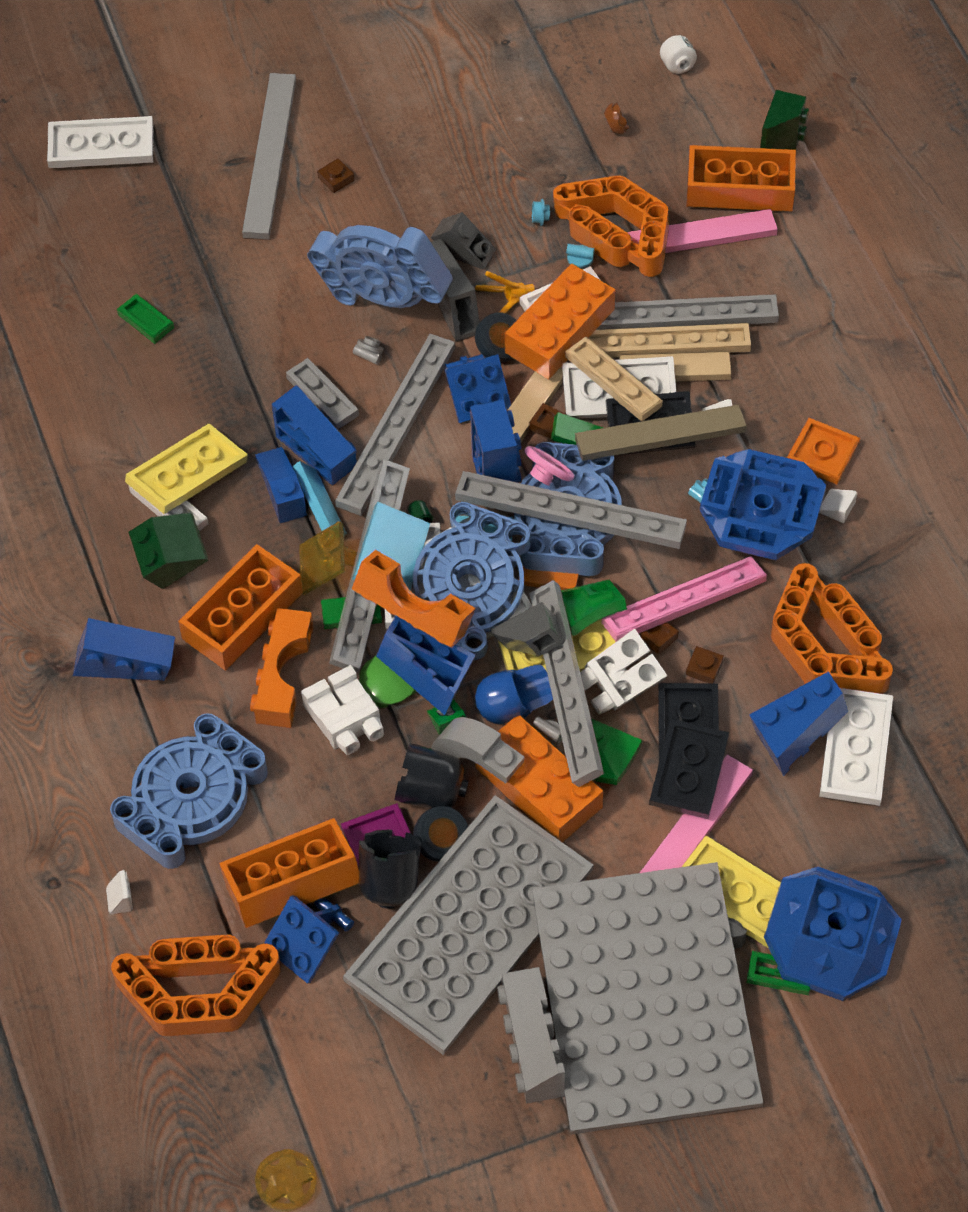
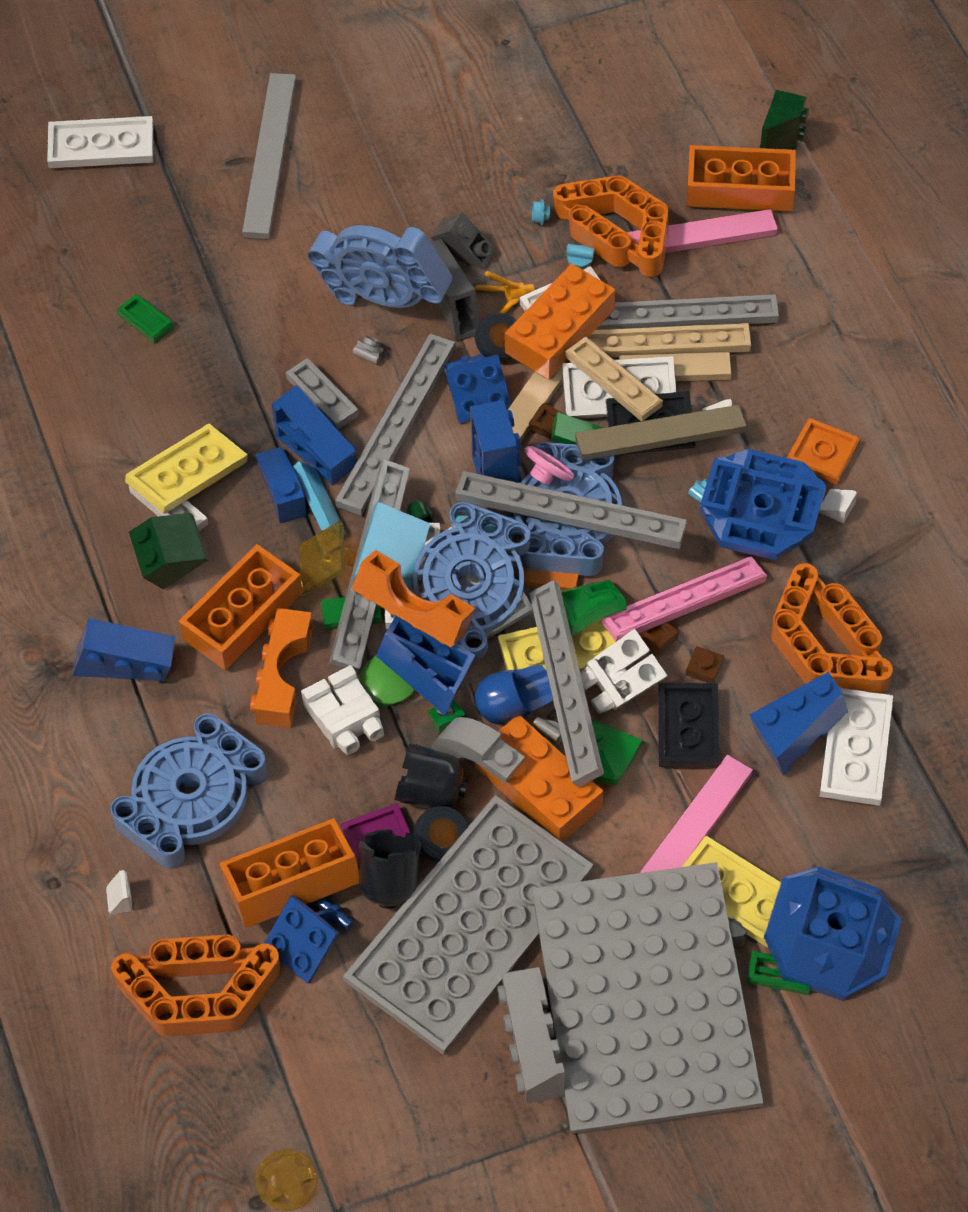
reddish brown plate [317,158,354,193] -> none
dark grey slope [491,602,564,656] -> none
dark orange plate [604,103,630,134] -> none
black plate [649,718,729,819] -> none
white head [660,35,697,74] -> none

